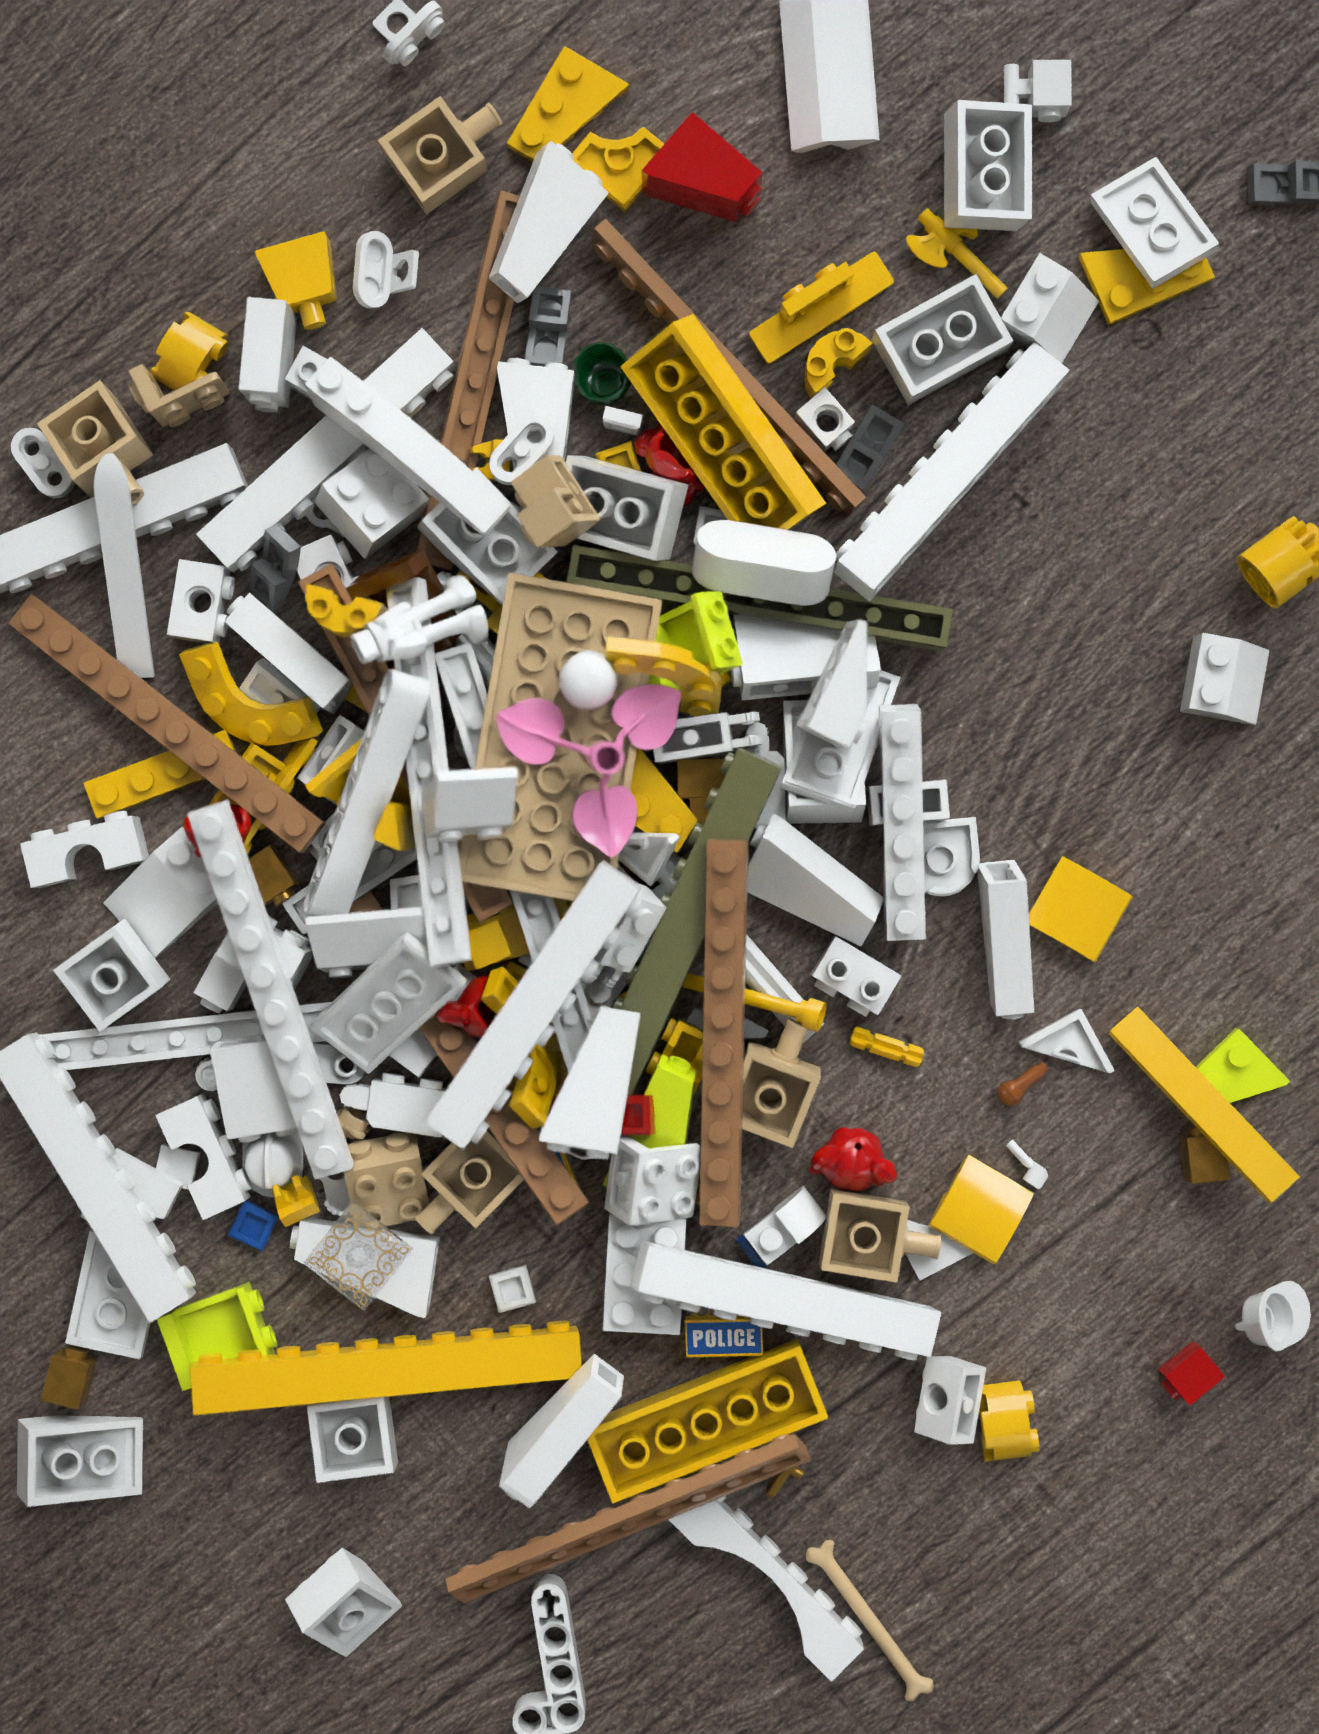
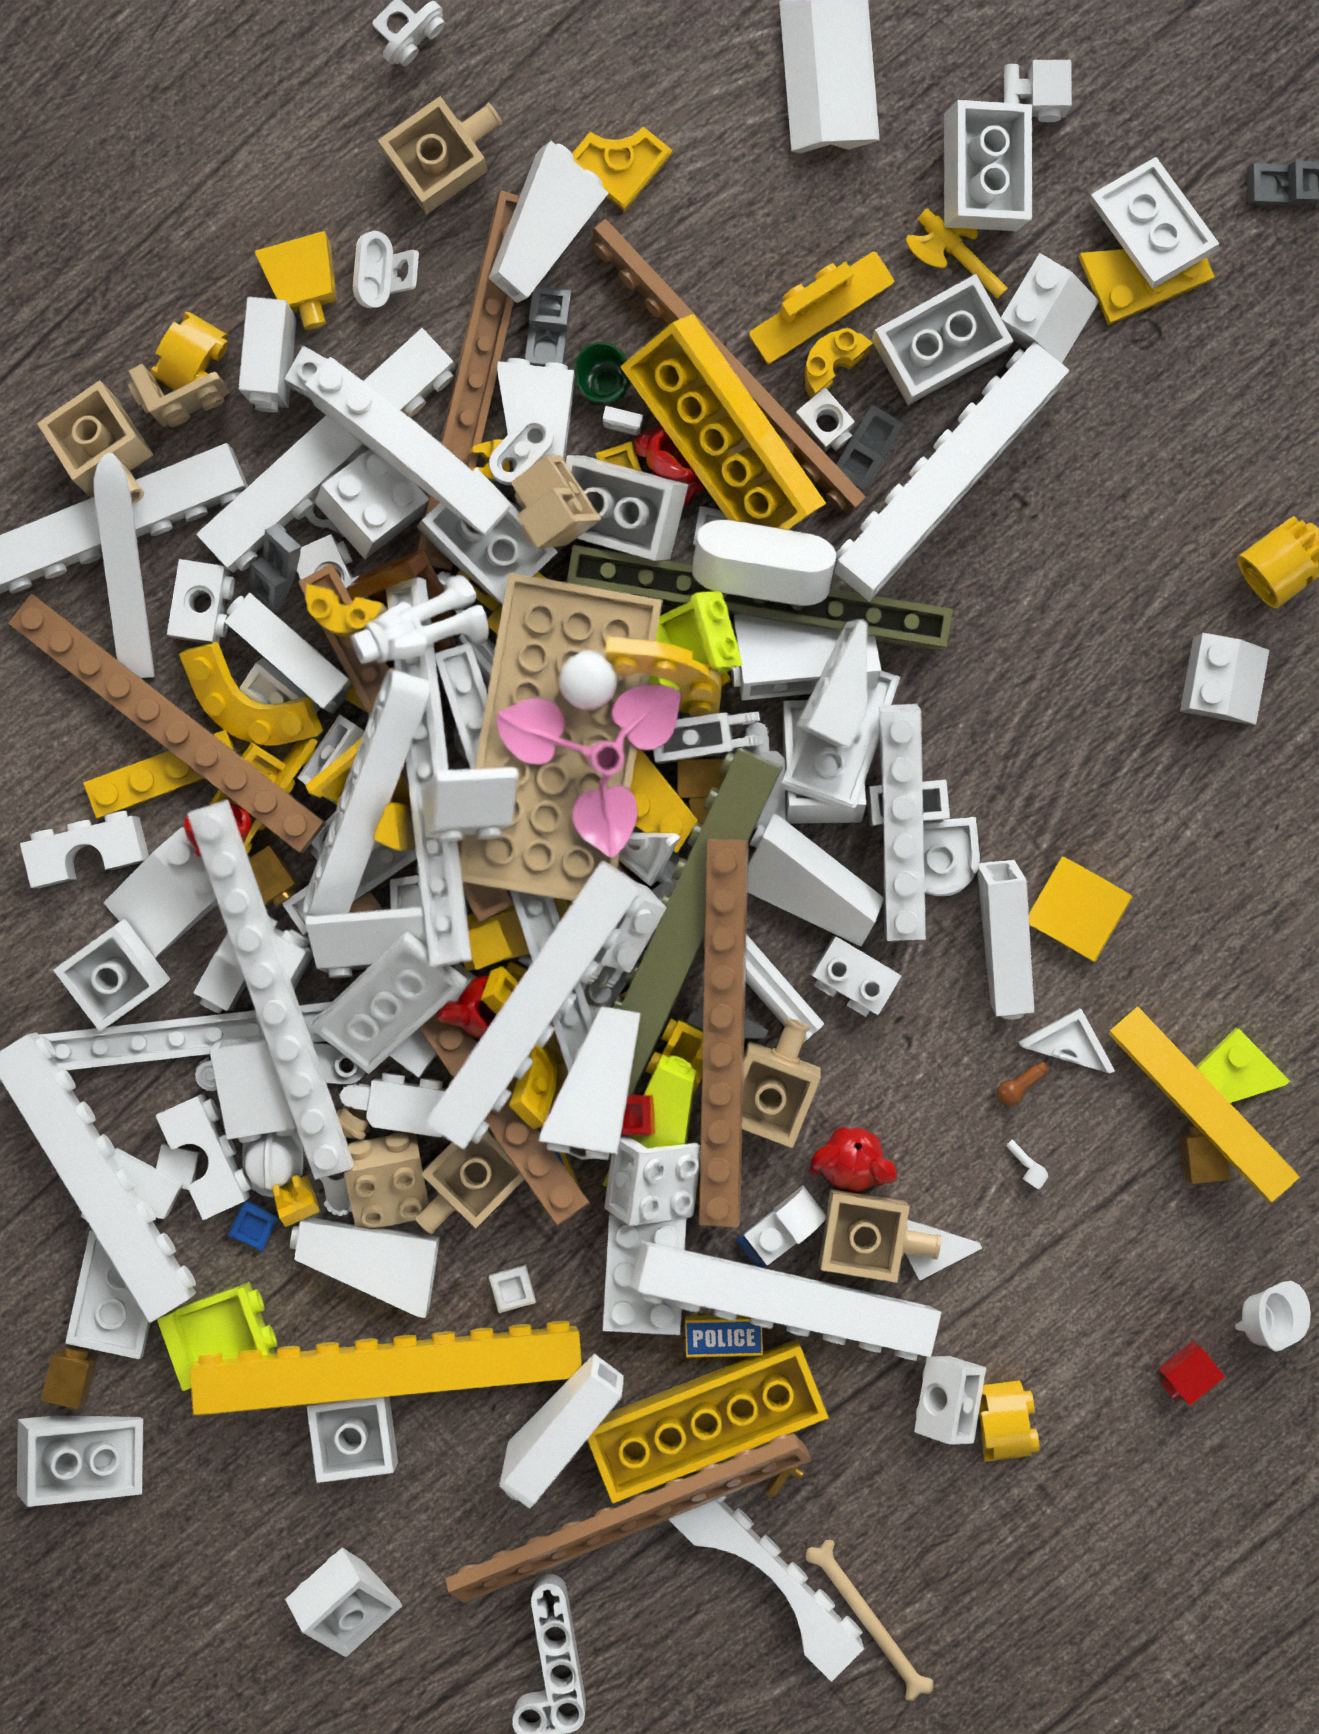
white plate [11,428,75,498] -> none
clear plate [303,1201,413,1311] -> none
yellow wing [507,46,630,162] -> none
red slope [642,112,763,222] -> none
yellow piece [683,973,826,1032] -> none
yellow axle [849,1027,924,1067] -> none
yellow slope [928,1155,1034,1265] -> none

